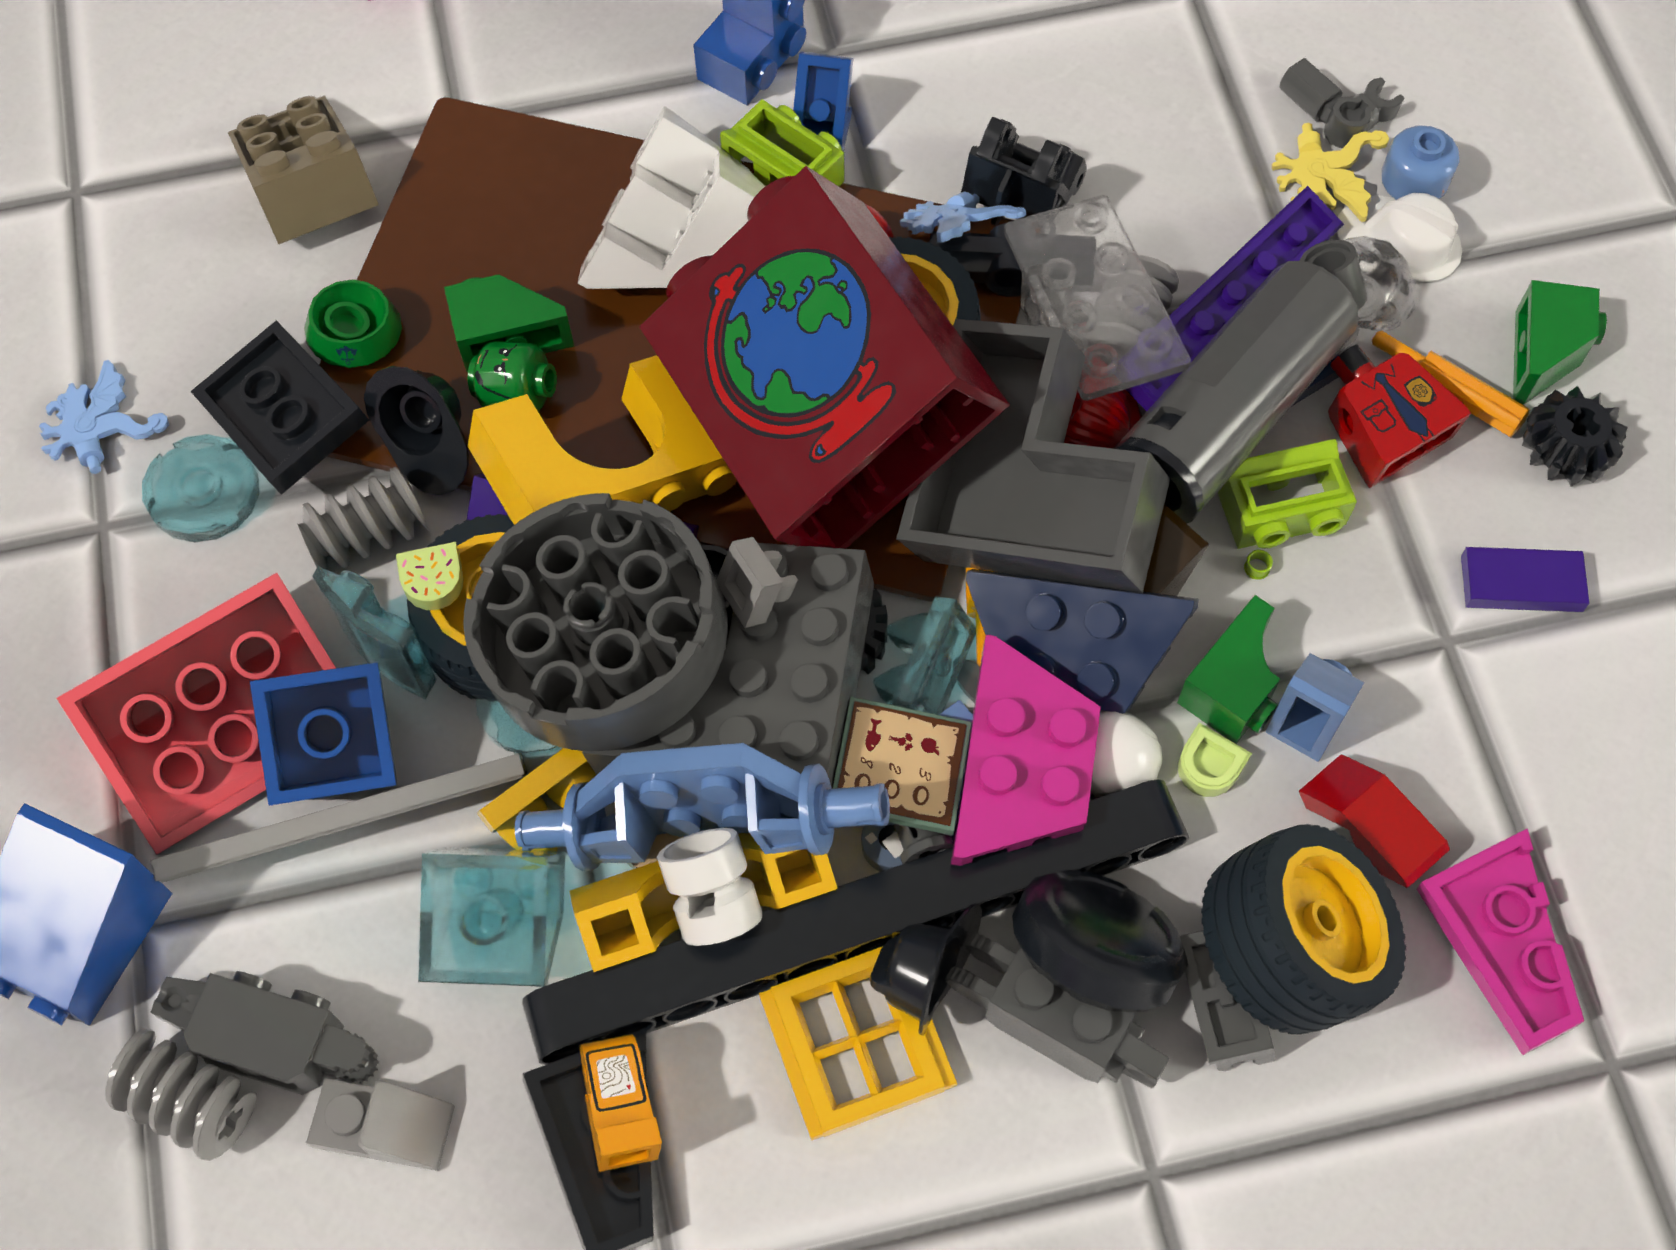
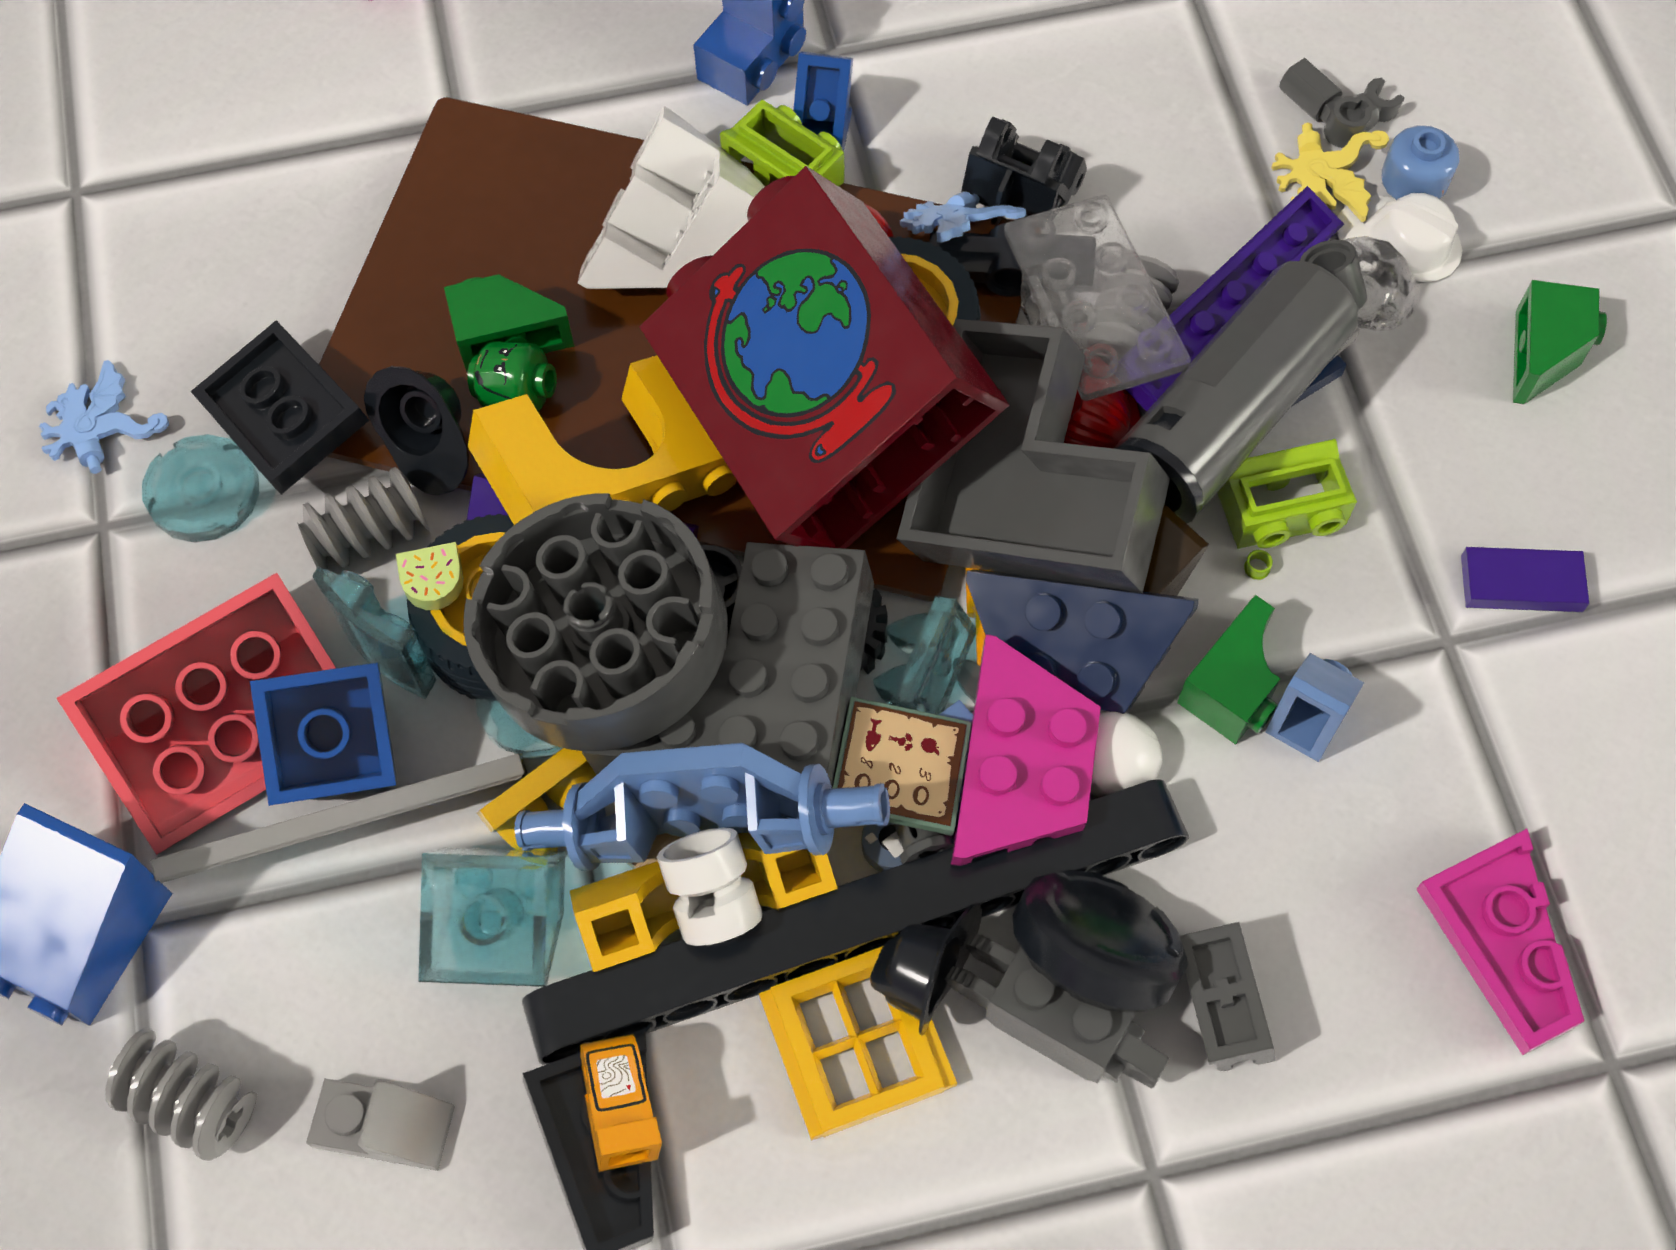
dark grey hinge [151,971,380,1095] -> none
dark tan slope [228,95,379,245] -> none
green hat [304,279,402,368] -> none
light grey tile [717,537,798,628] -> none
yellowish green tile [1178,723,1252,797] -> none
black wheel [1201,824,1406,1035] -> none
red slope [1299,754,1450,888] -> none
red torso [1328,345,1471,488] -> none
light orange axle [1372,330,1530,438] -> none
black gear [1522,386,1628,487] -> none

